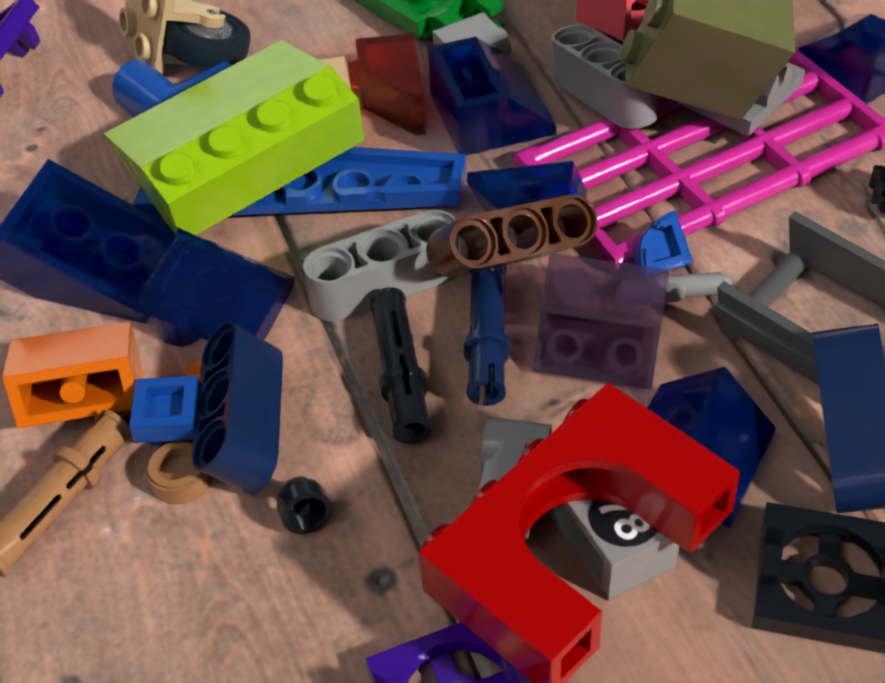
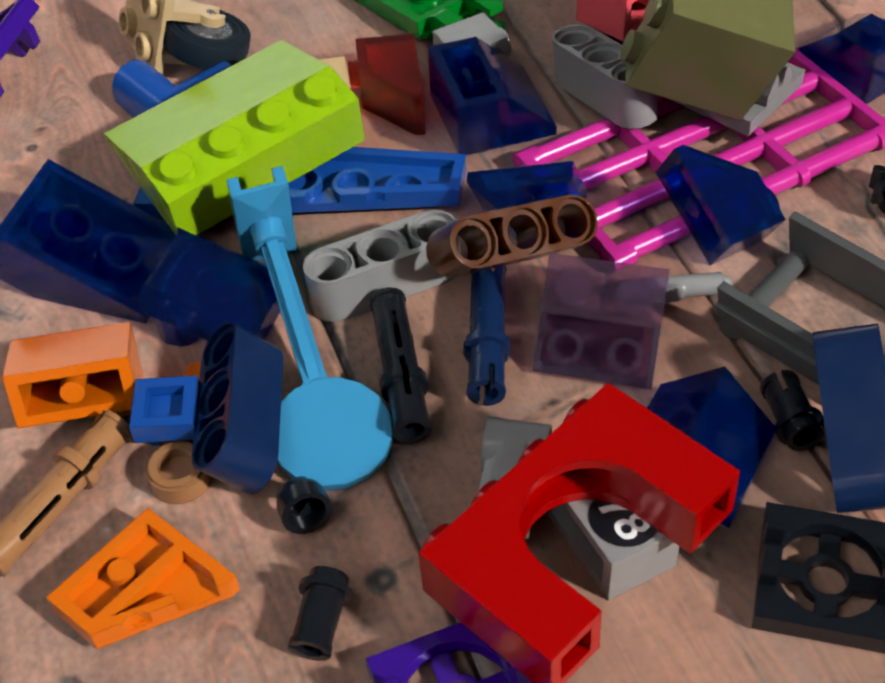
blue tile [634,210,694,280] -> none
none -> orange wing [46,508,240,649]
none -> dark azure piece [226,166,393,491]
none -> black pin [288,566,353,661]
none -> clear blue slope [655,145,786,266]
none -> black pin [760,370,824,450]

